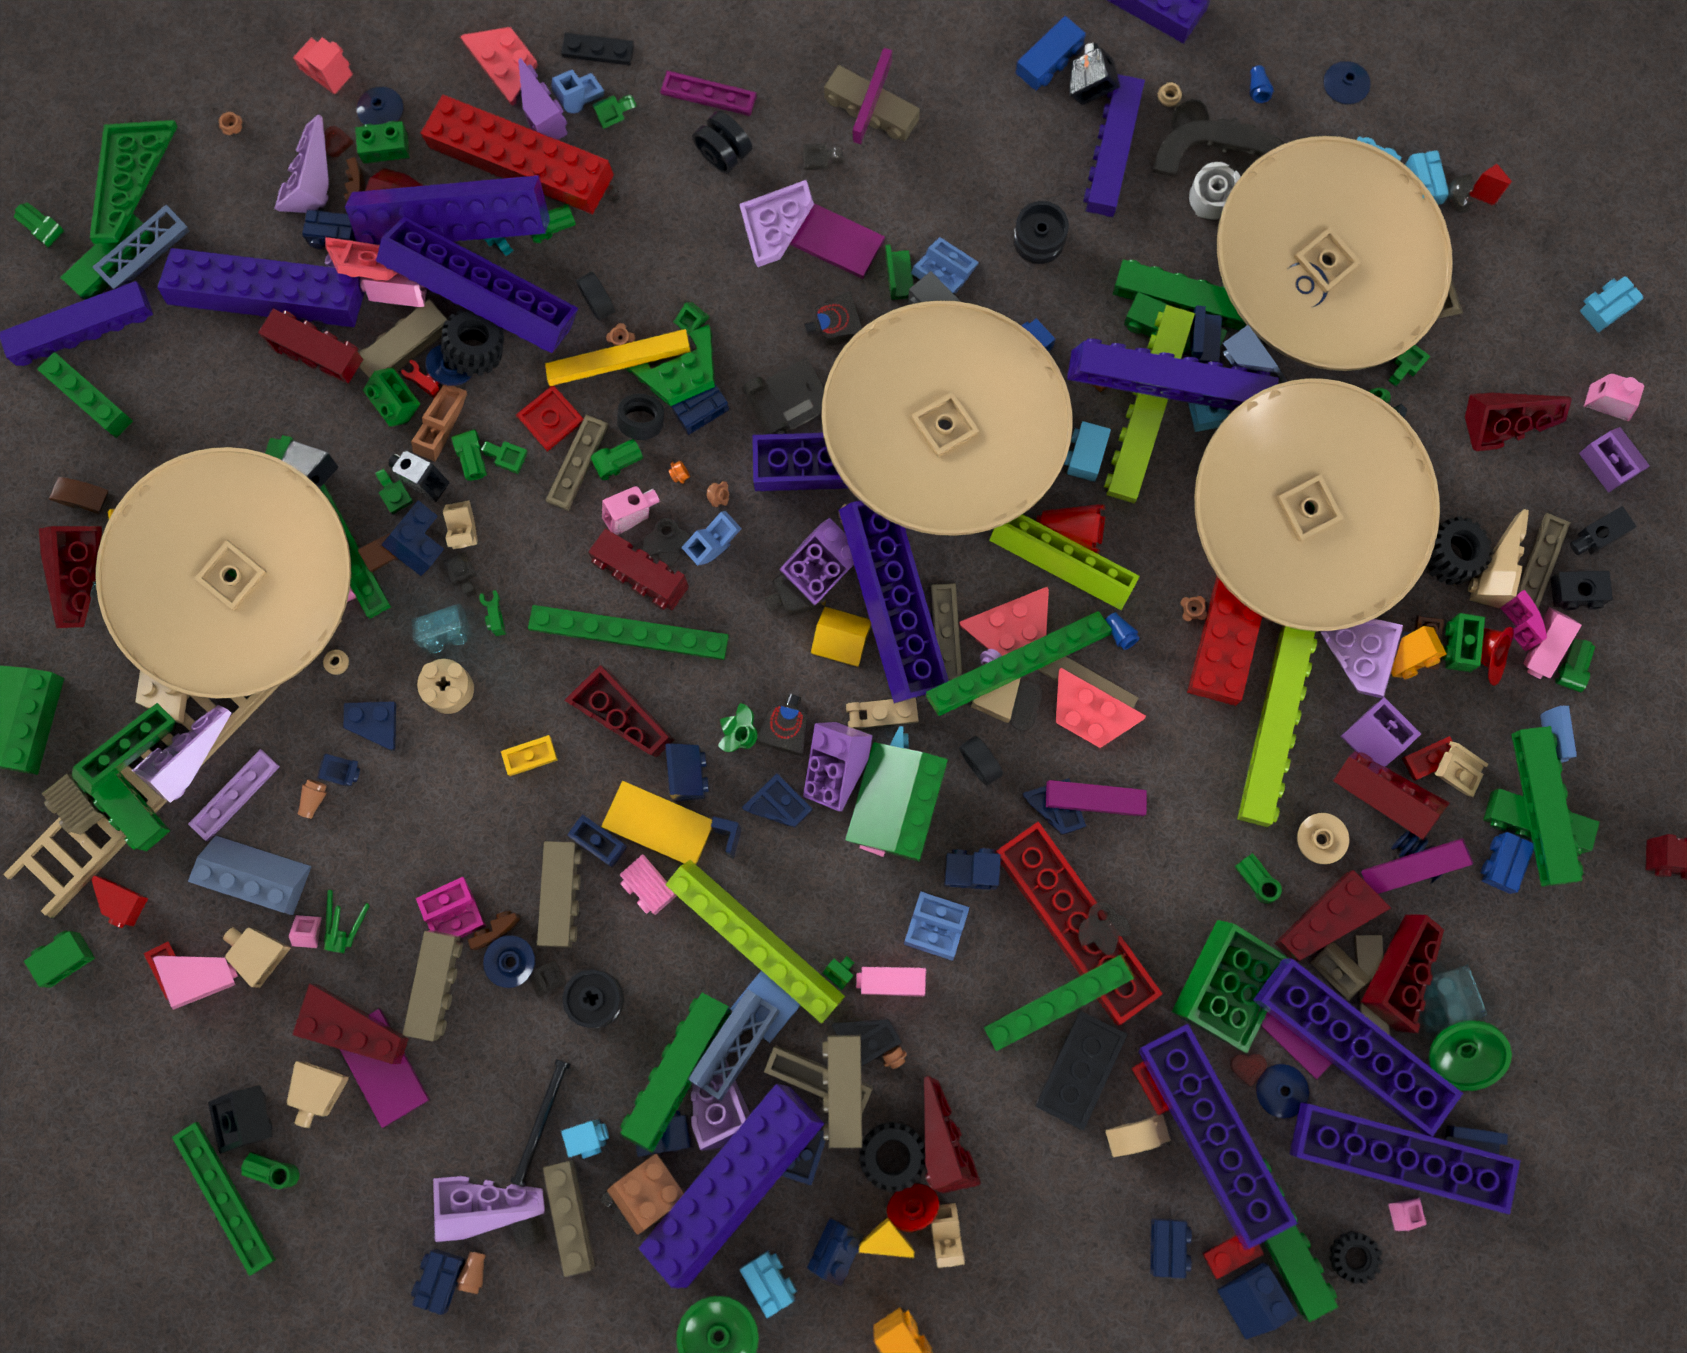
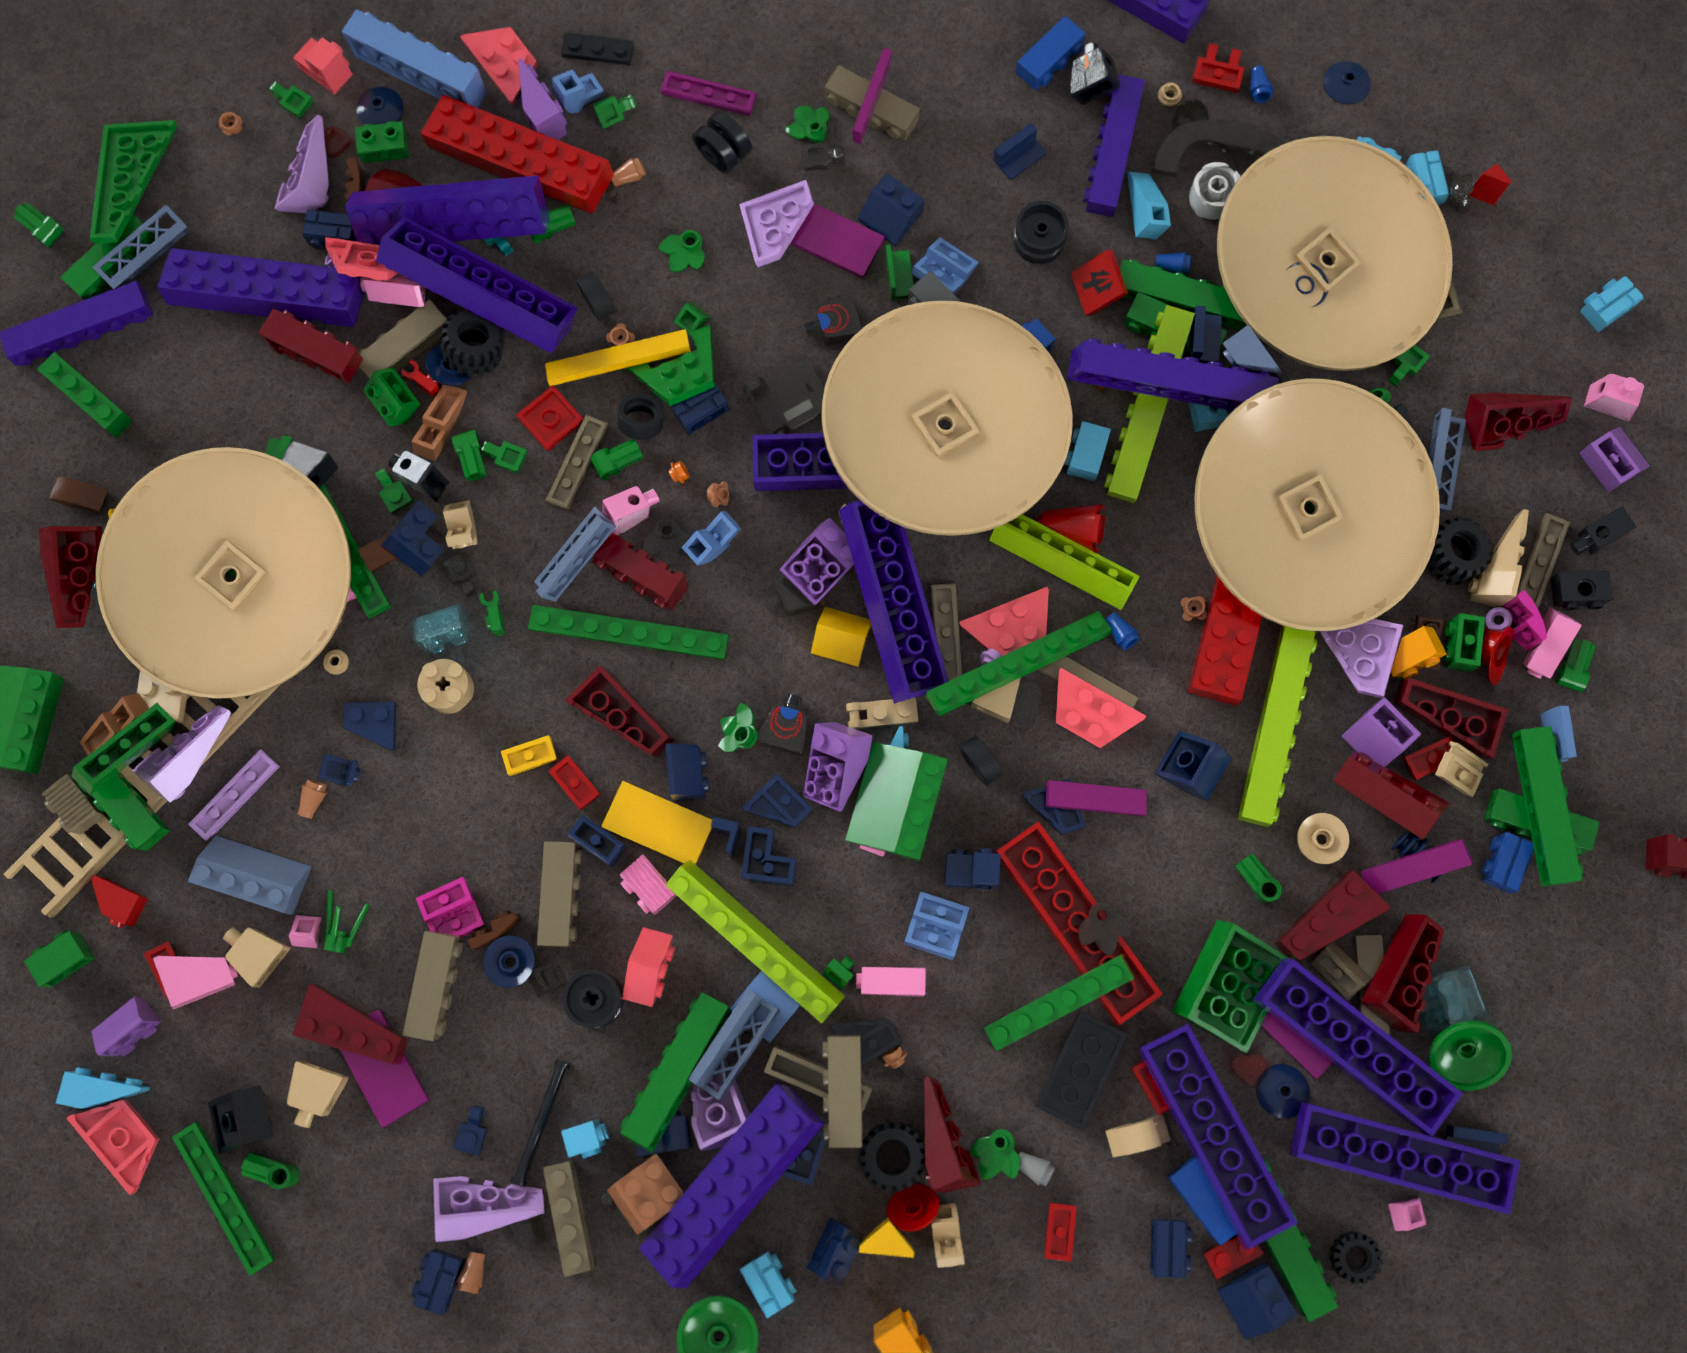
none -> medium azure slope [56,1067,150,1109]
none -> coral wing [66,1099,159,1195]
none -> nougat slope [80,693,149,755]
none -> medium lavender slope [92,997,162,1056]
none -> green plate [269,82,314,119]
none -> medium blue brick [342,9,487,108]
none -> dark blue plate [453,1105,488,1155]
none -> sand blue fence [534,506,617,602]
none -> red plate [548,755,601,811]
none -> nougat cone [612,157,646,187]
none -> coral brick [622,927,675,1007]
none -> green plate [658,230,705,272]
none -> dark blue brick [741,826,797,887]
none -> green plate [785,106,830,143]
none -> dark blue slope [858,173,925,246]
none -> green plate [970,1129,1020,1180]
none -> dark blue panel [993,123,1047,180]
none -> light grey cone [1019,1151,1056,1187]
none -> red plate [1044,1202,1077,1262]
none -> red tile [1071,249,1128,316]
none -> medium azure slope [1127,171,1171,240]
none -> dark blue slope [1154,731,1232,801]
none -> blue cone [1155,252,1192,275]
none -> blue brick [1166,1157,1236,1246]
none -> red plate [1192,43,1245,93]
none -> dark red wedge [1394,678,1509,759]
none -> sand blue fence [1429,408,1466,512]
none -> lavender plate [1485,607,1512,631]

